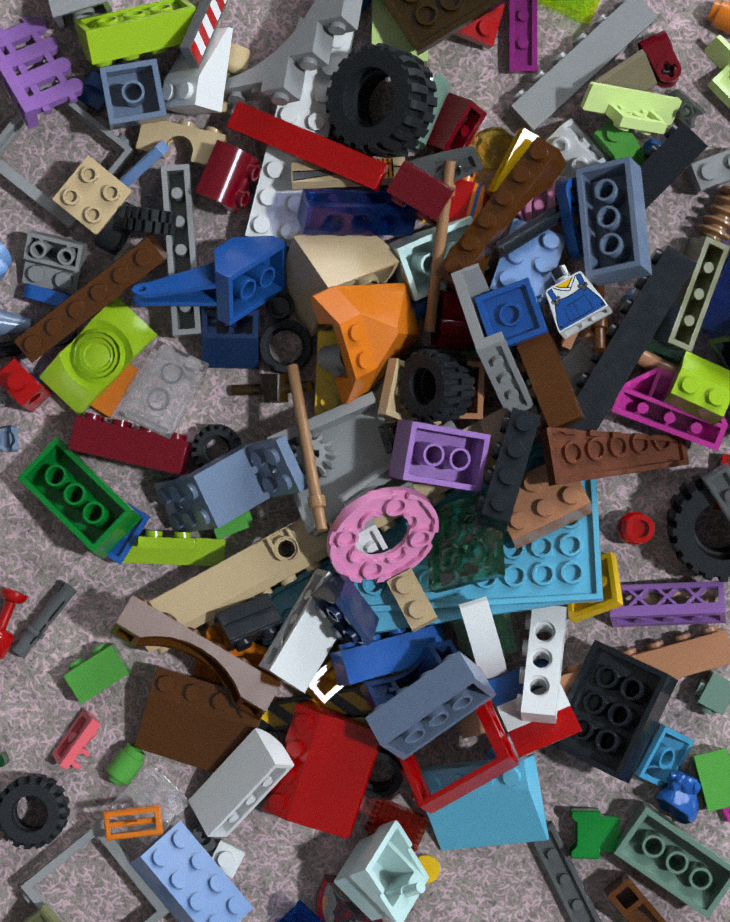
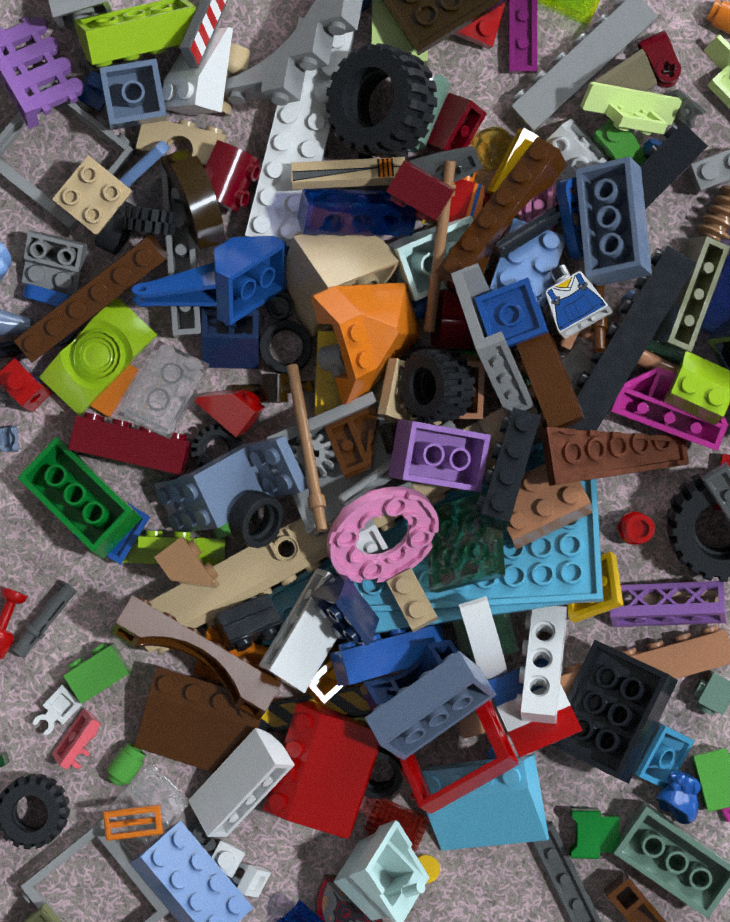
red tile [226,101,389,192] -> none
none -> white plate [33,684,84,736]
none -> medium nougat slope [154,537,219,588]
none -> dark brown arch [161,149,226,250]
none -> red slope [194,389,265,437]
none -> black tyre [229,490,284,549]
none -> white tile [232,863,271,897]
none -> reddish brown wing [325,405,378,479]

